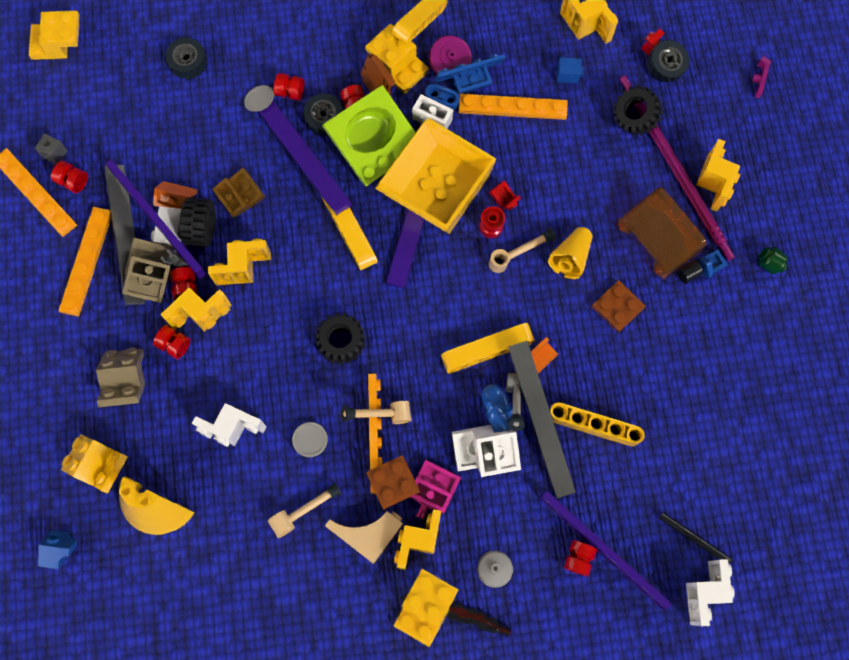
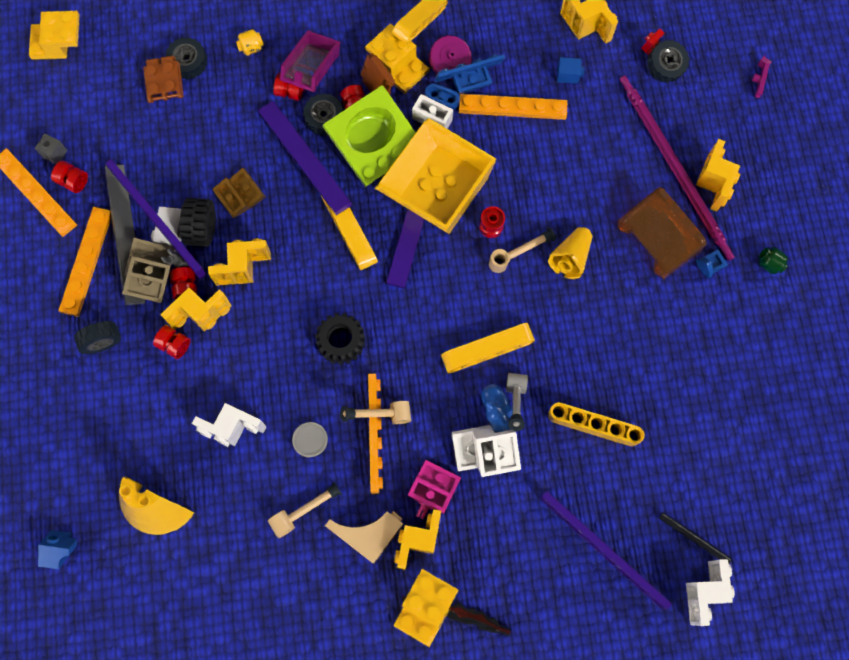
yellow bracket [61,434,128,494] -> none
dark tan bracket [96,348,146,408] -> none
orange panel [153,181,197,209] -> none
light grey piece [244,85,274,112] -> none
dark orange plate [366,455,420,510] -> none
light grey piece [477,550,513,588] -> none
red bracket [489,180,521,210] -> none
dark grey tile [508,341,576,498] -> none
orange panel [531,337,558,374] -> none
red wheel [563,540,598,577] -> none
dark orange plate [591,280,646,333] -> none
black tyre [613,85,663,136] -> none
black beam [677,260,703,284] -> none
none -> black wheel [74,321,121,354]
none -> dark orange plate [143,55,184,103]
none -> yellow head [236,29,264,56]
none -> magenta door [280,30,340,92]

